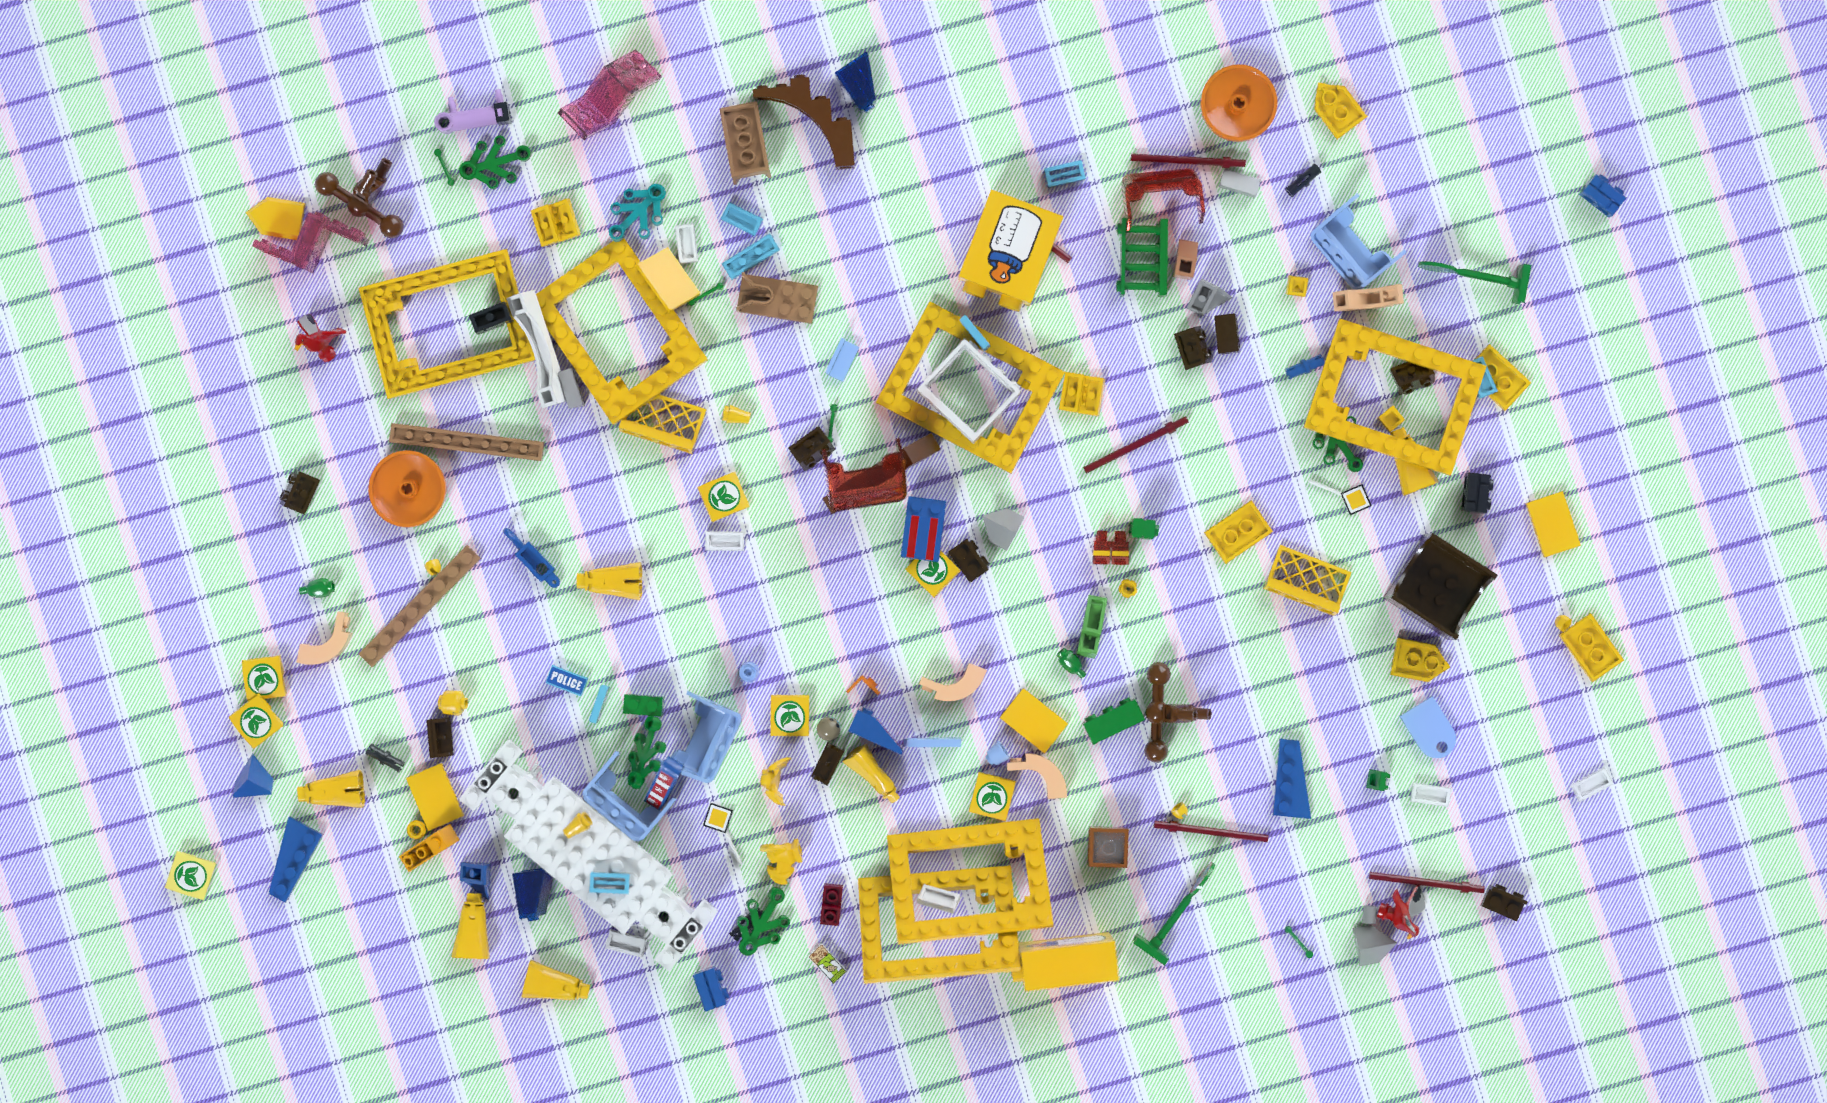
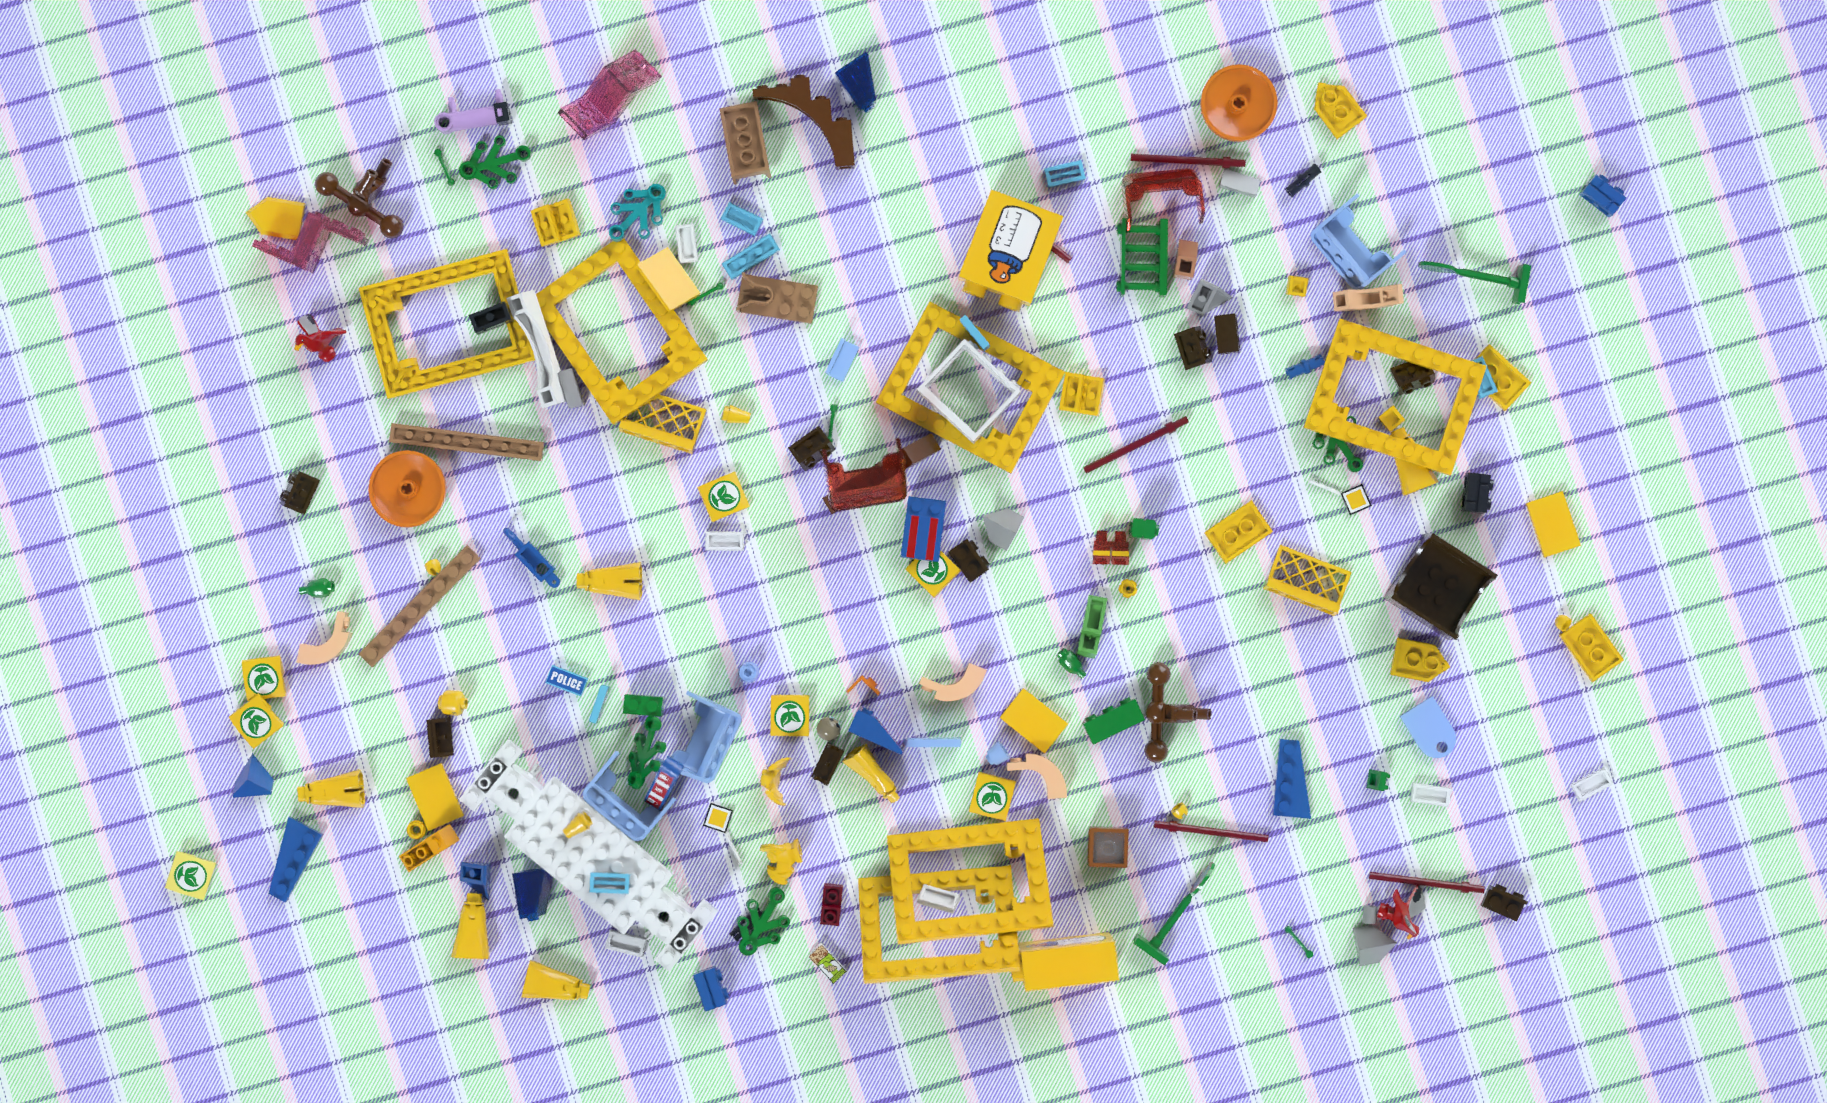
black pin [365,743,405,773] -> none

